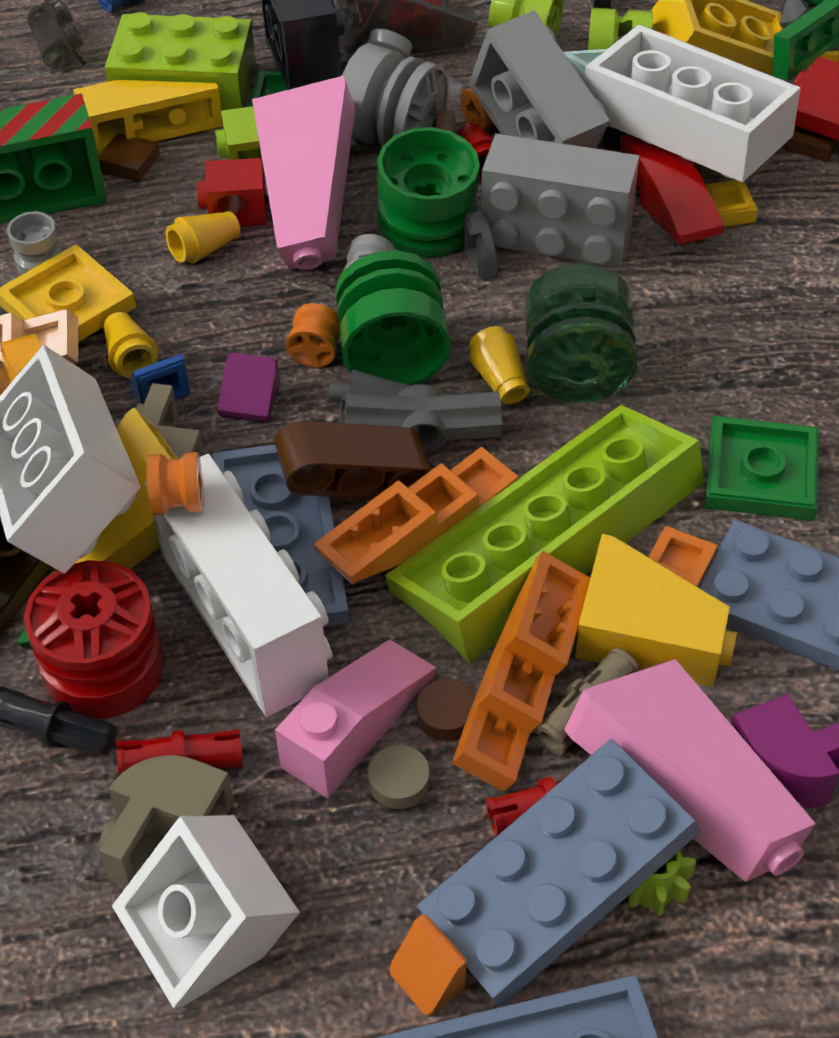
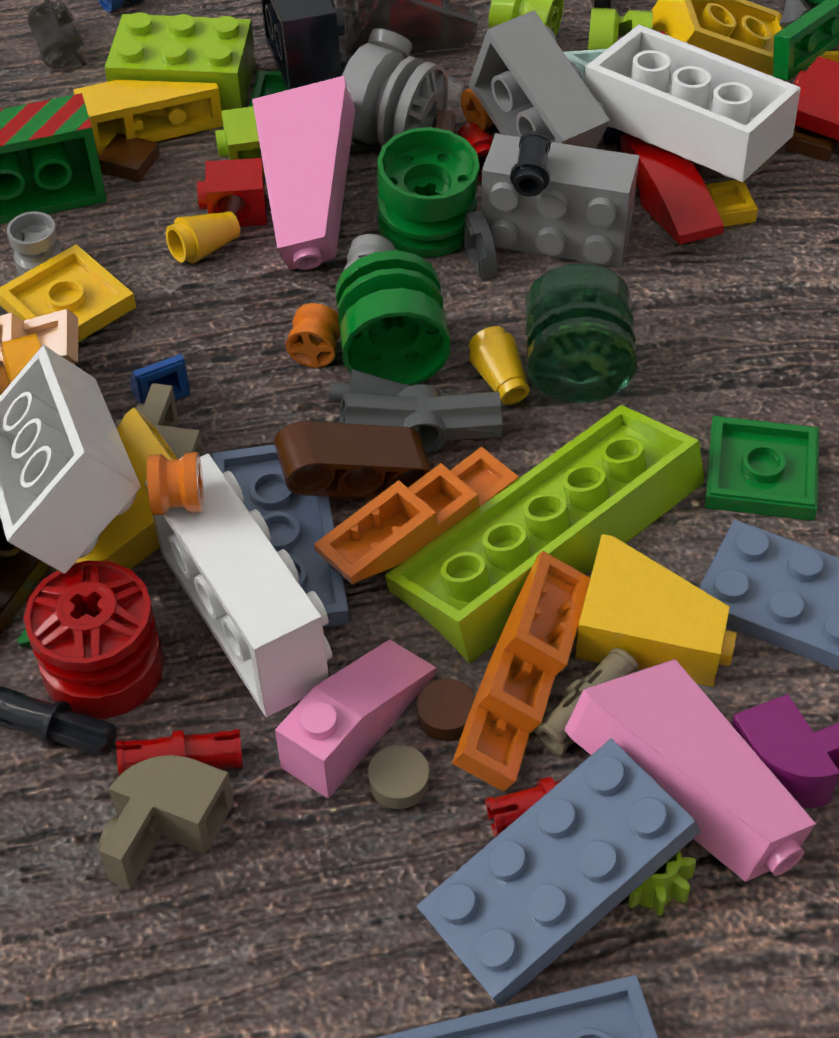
yellow cone [103,312,158,379] -> none
white slope [112,815,300,1008] -> none
magenta slope [217,353,280,422] -> none
orange slope [389,914,467,1017] -> none
orange plate [648,525,718,588] -> none
none -> black pin [510,131,551,197]

